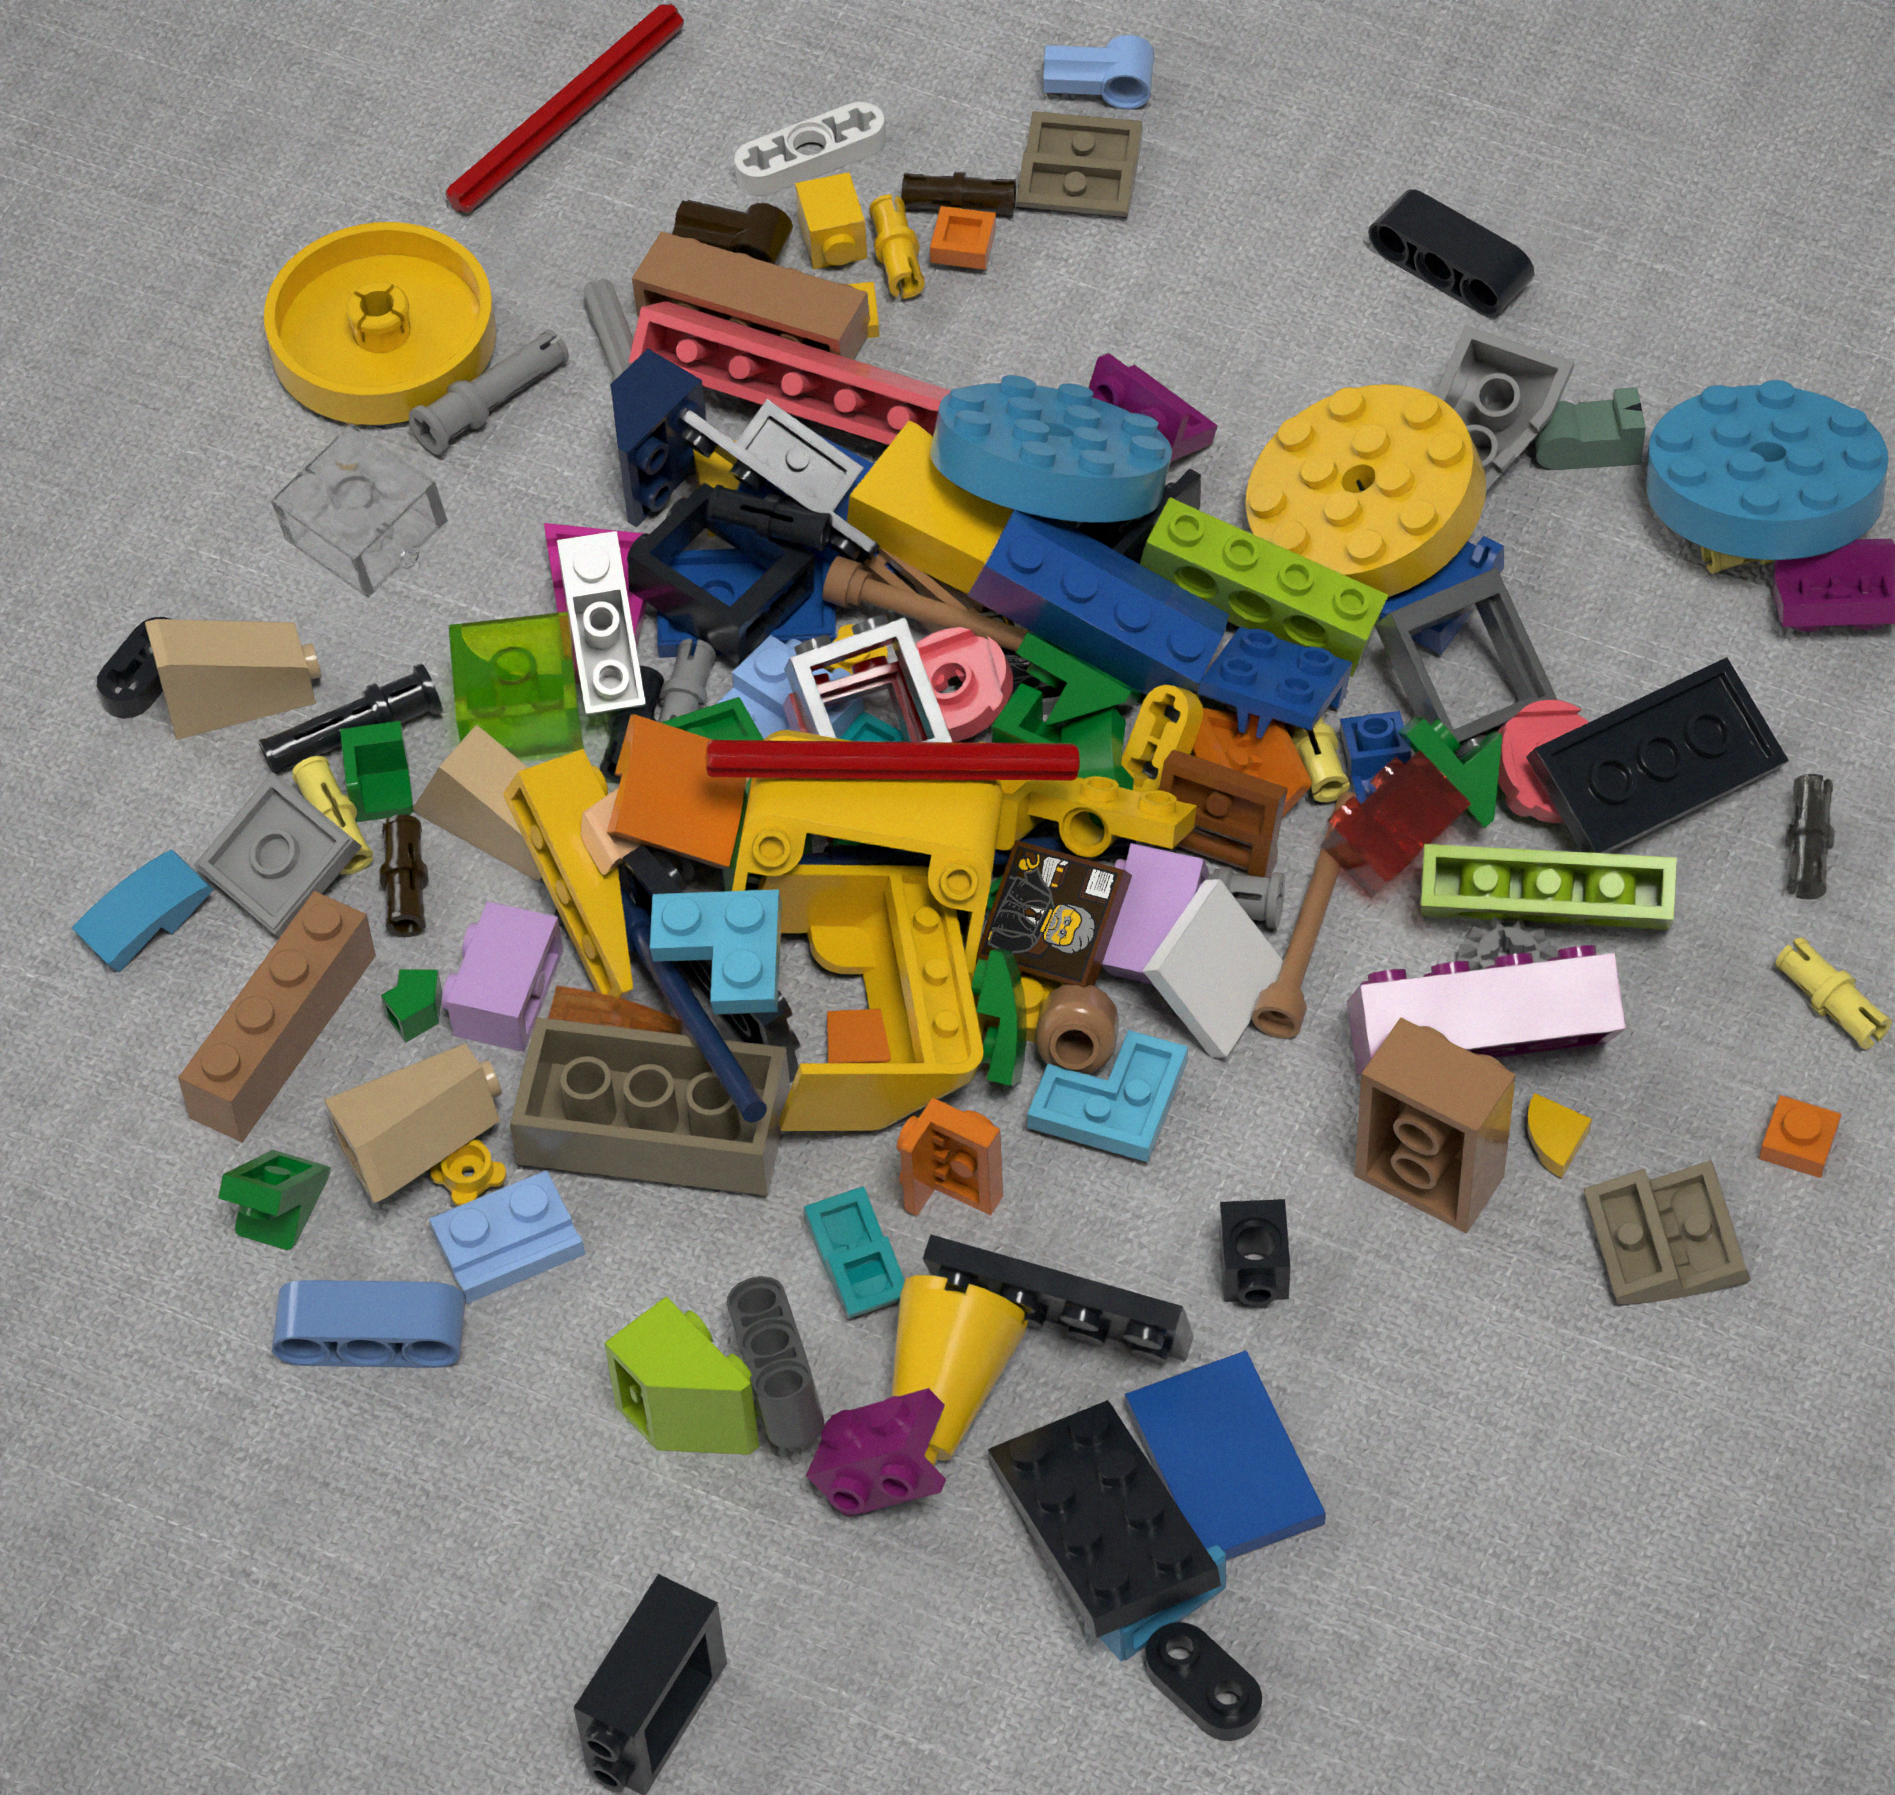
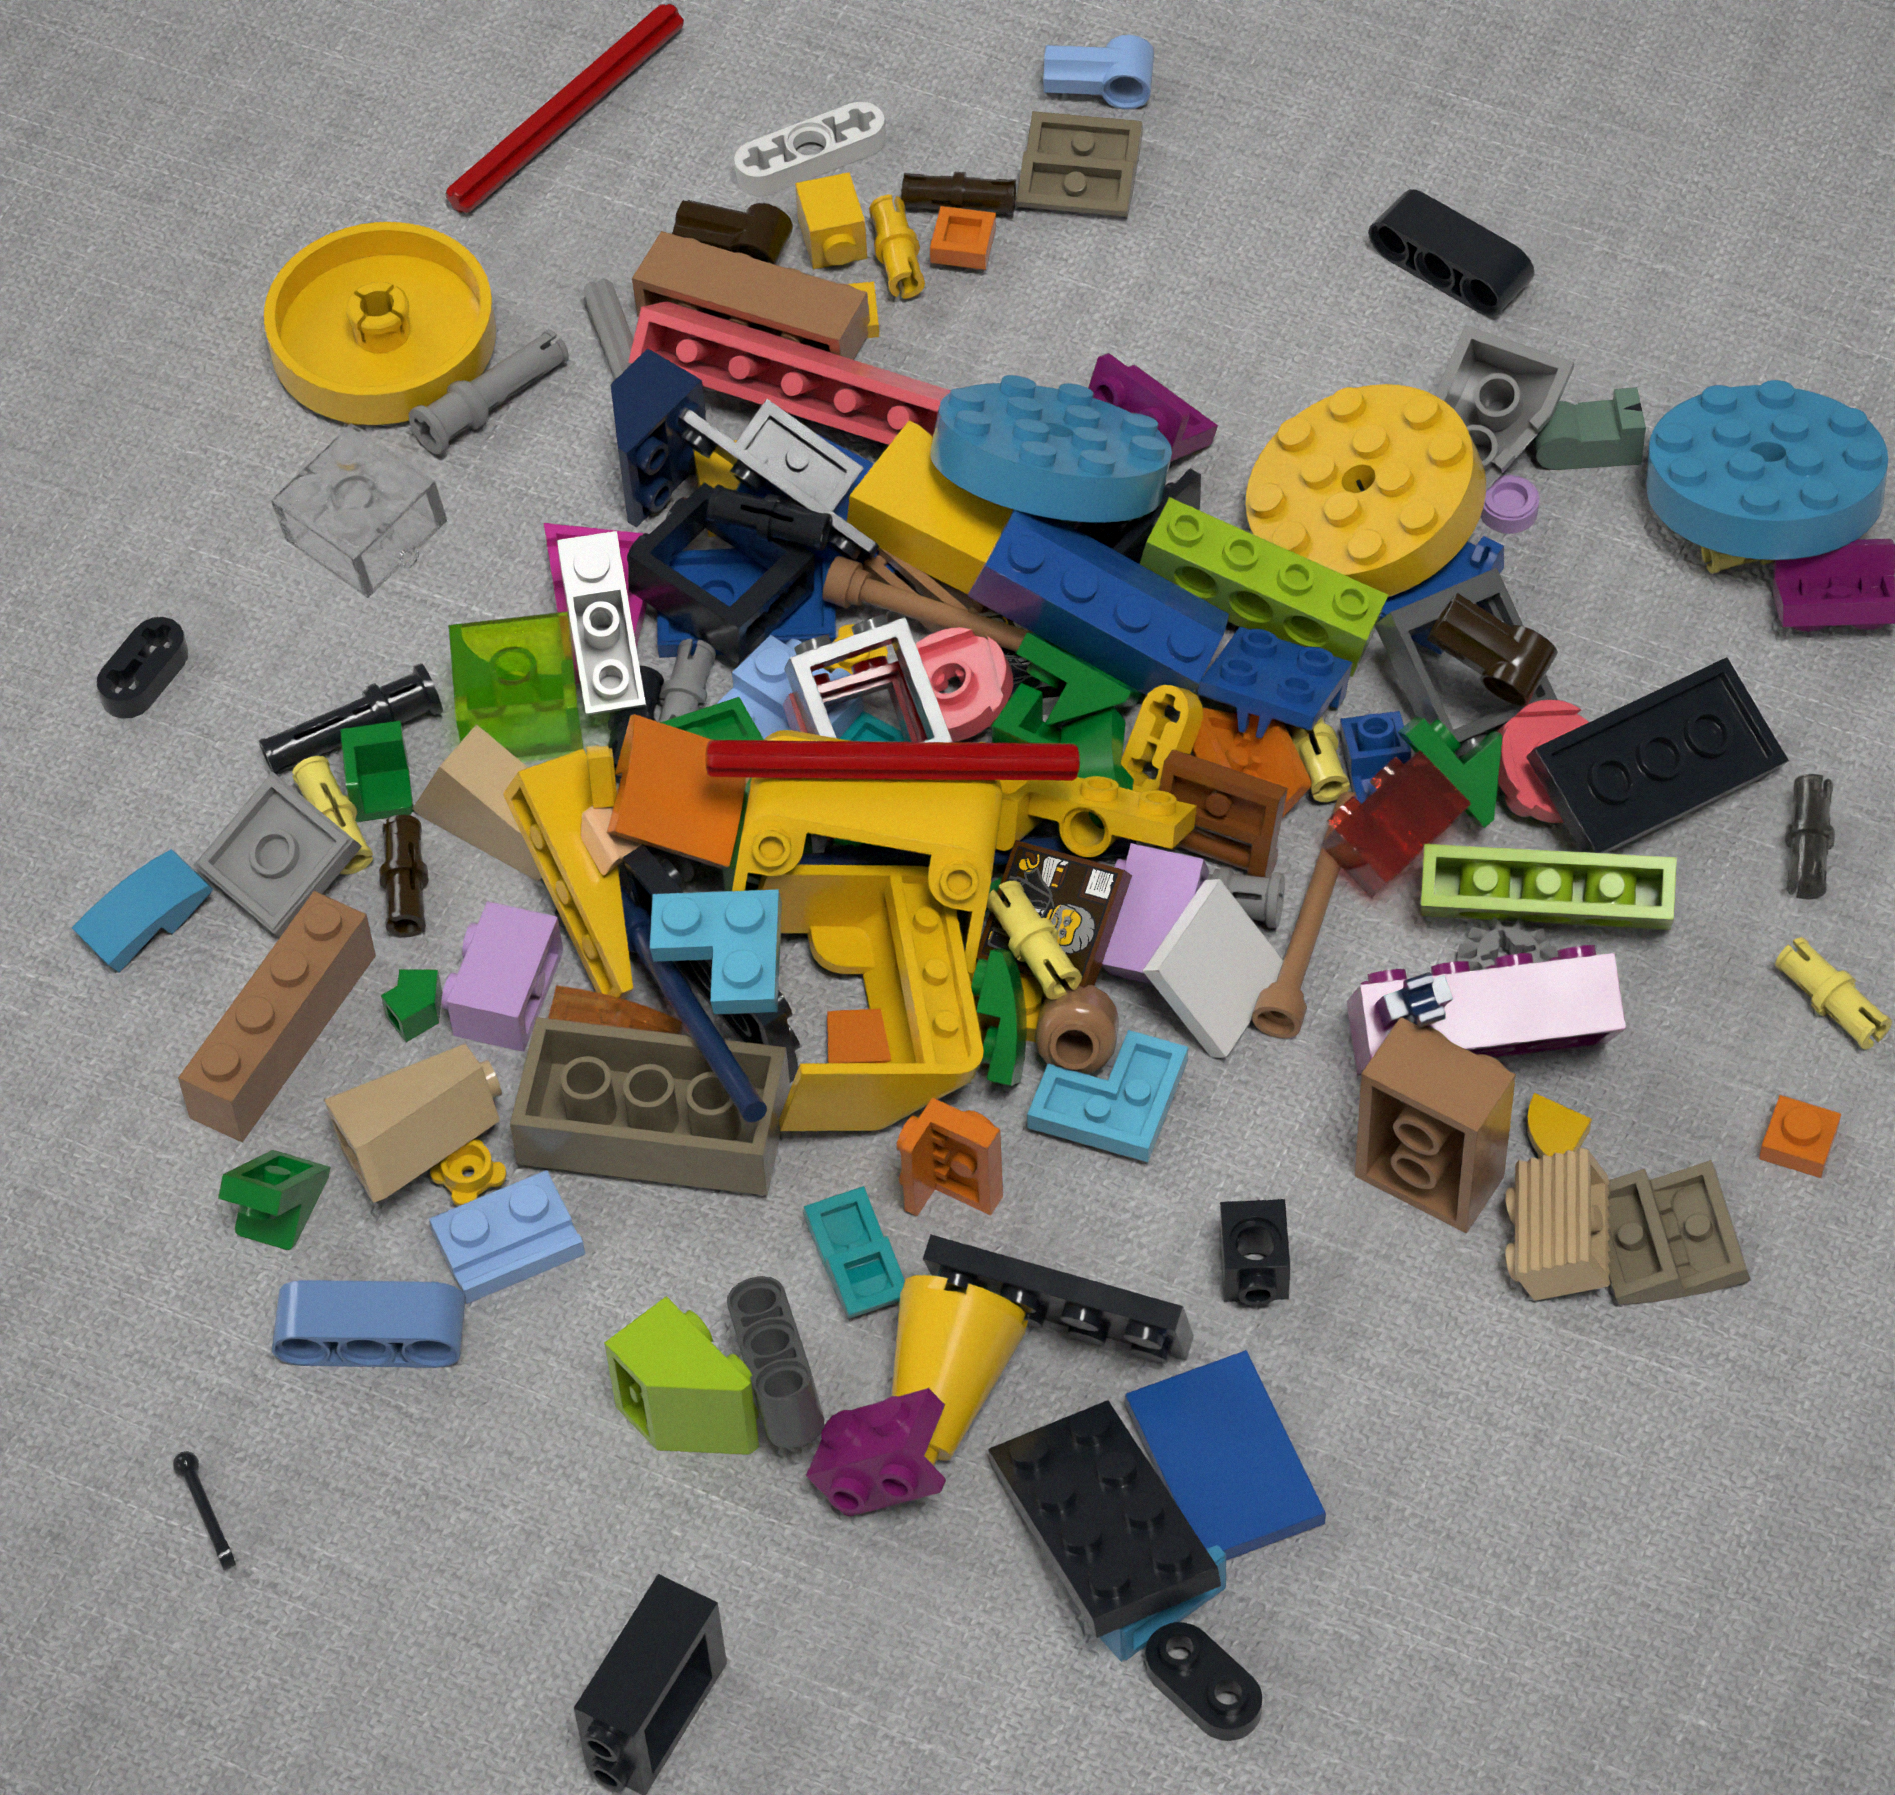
tan slope [145,619,322,740] -> none
none -> black hinge [173,1451,236,1570]
none -> yellow tile [586,745,617,809]
none -> light yellow pin [987,881,1082,1000]
none -> plate [1376,972,1453,1028]
none -> dark brown piece [1427,593,1558,707]
none -> lavender tile [1481,475,1539,534]
none -> tan brick [1505,1147,1610,1301]

